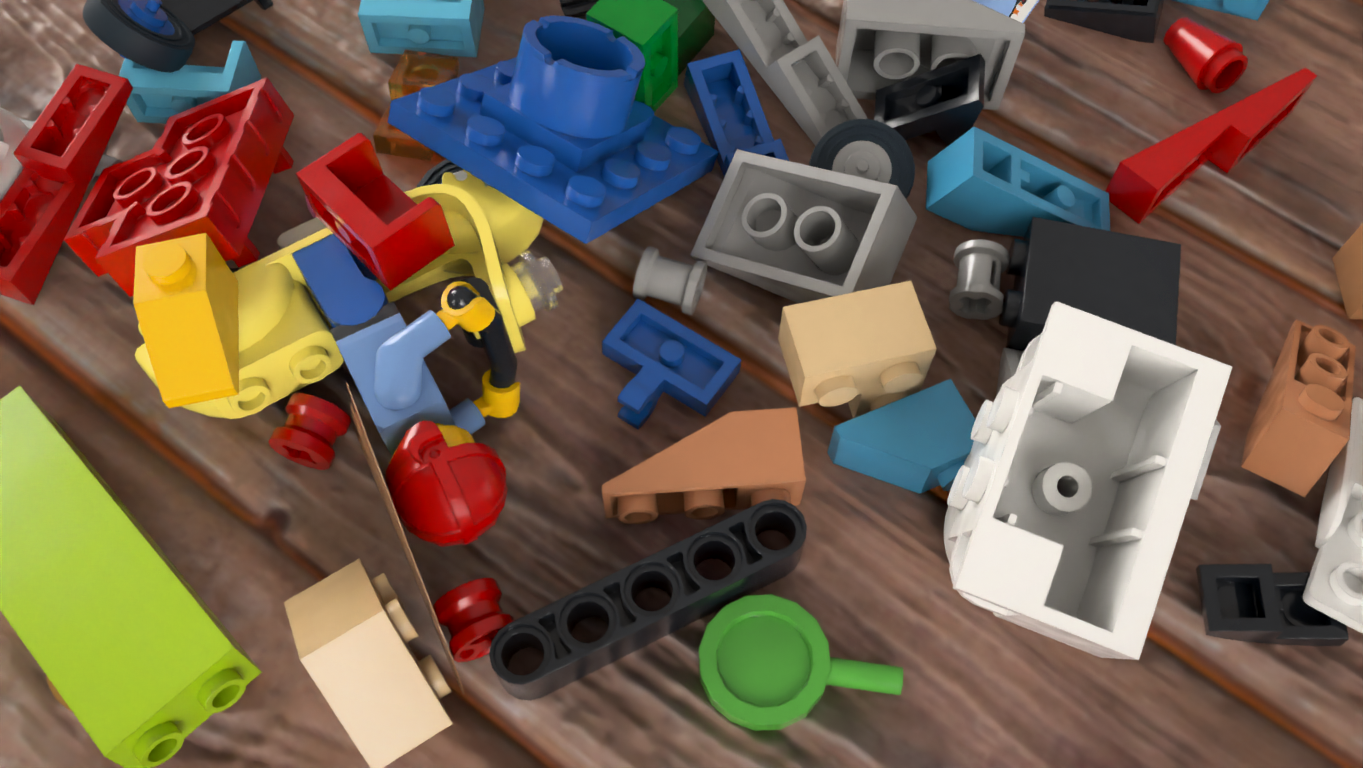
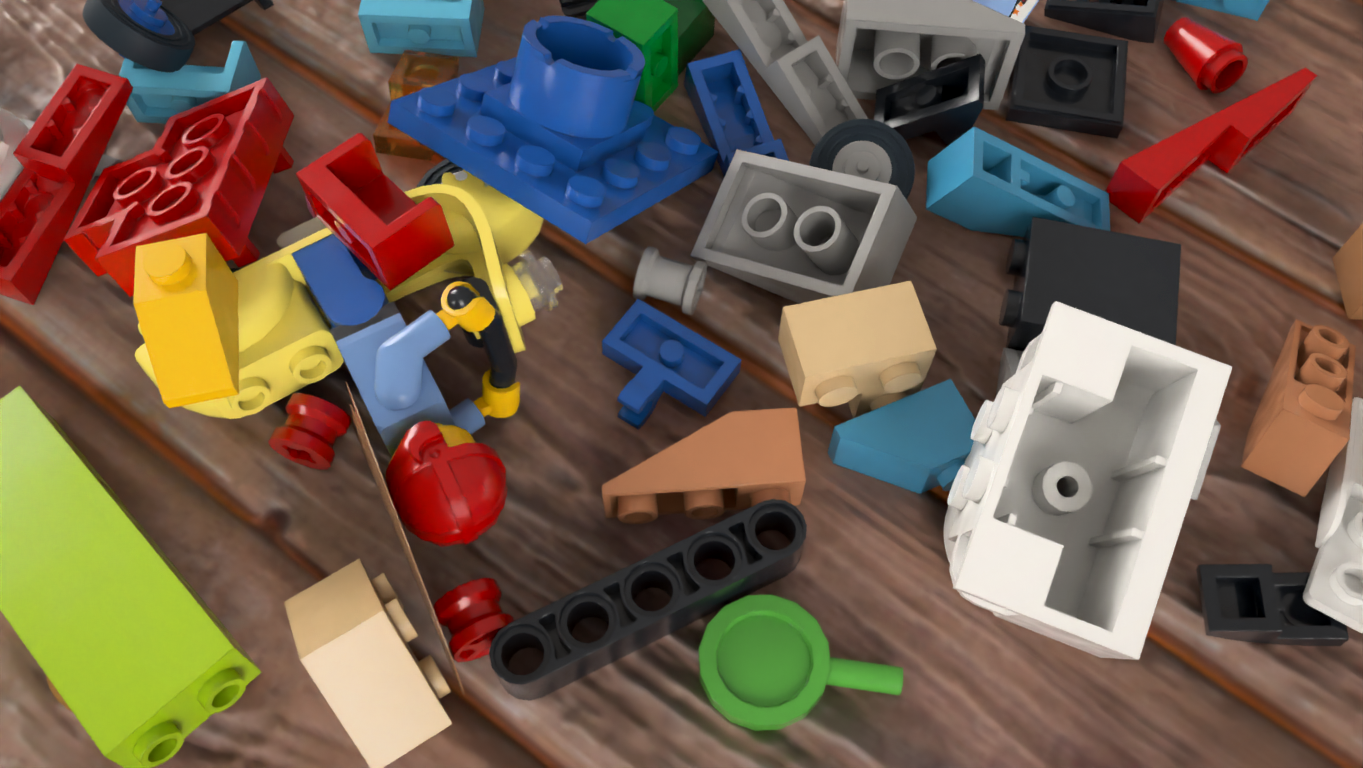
light grey bush [949,239,1010,320] -> none
none -> black tile [1006,25,1128,138]

